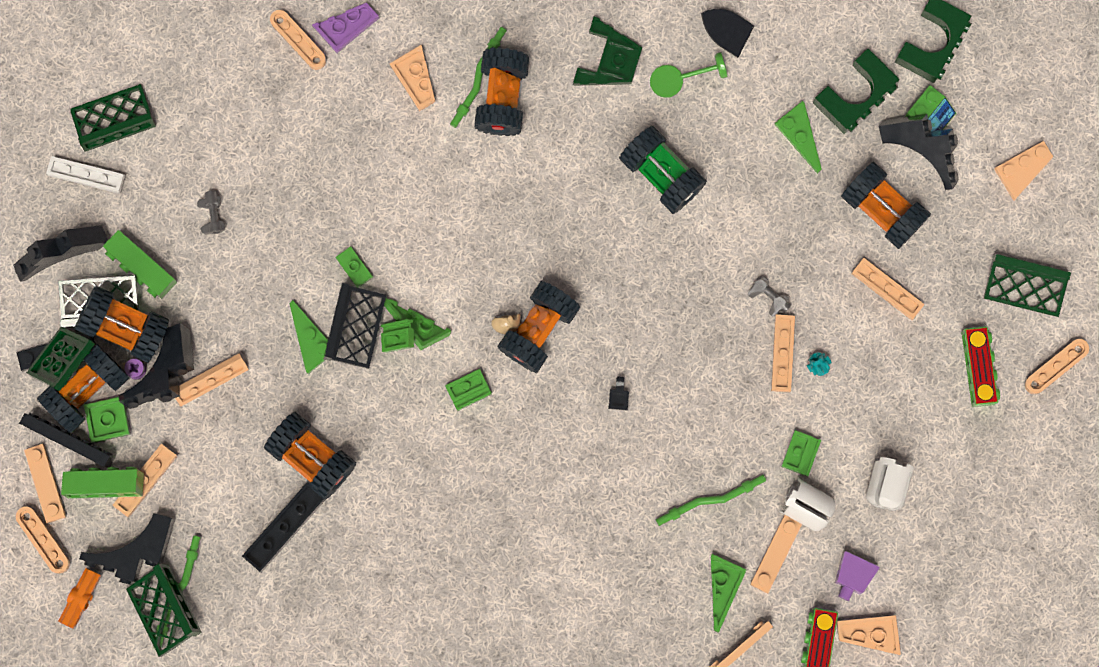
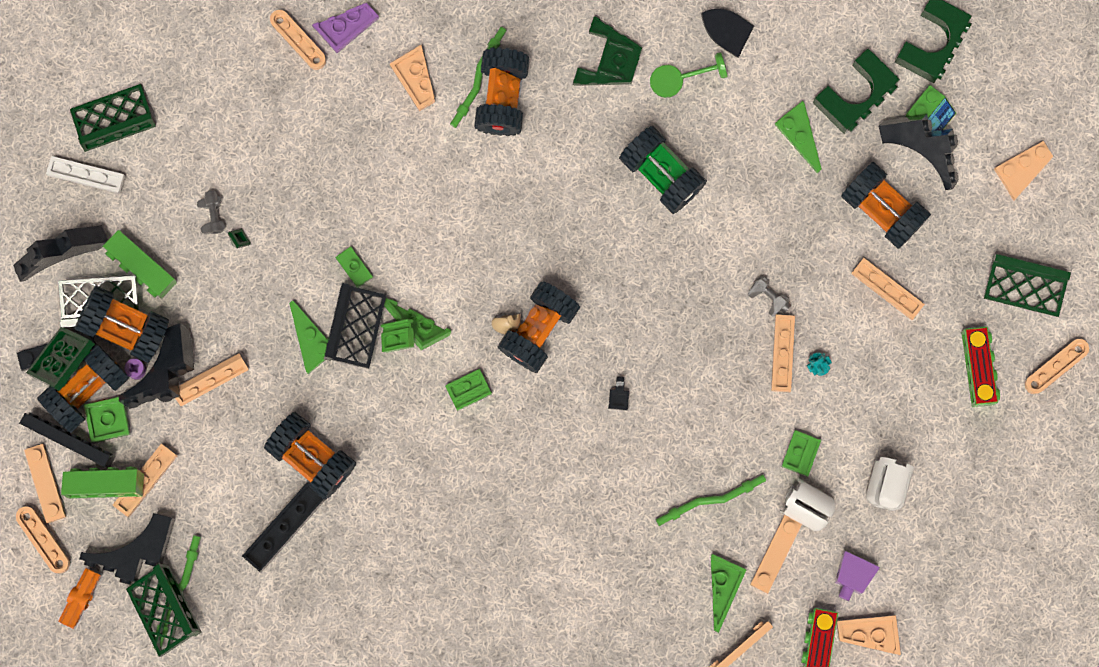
none -> dark green slope [228,228,251,249]

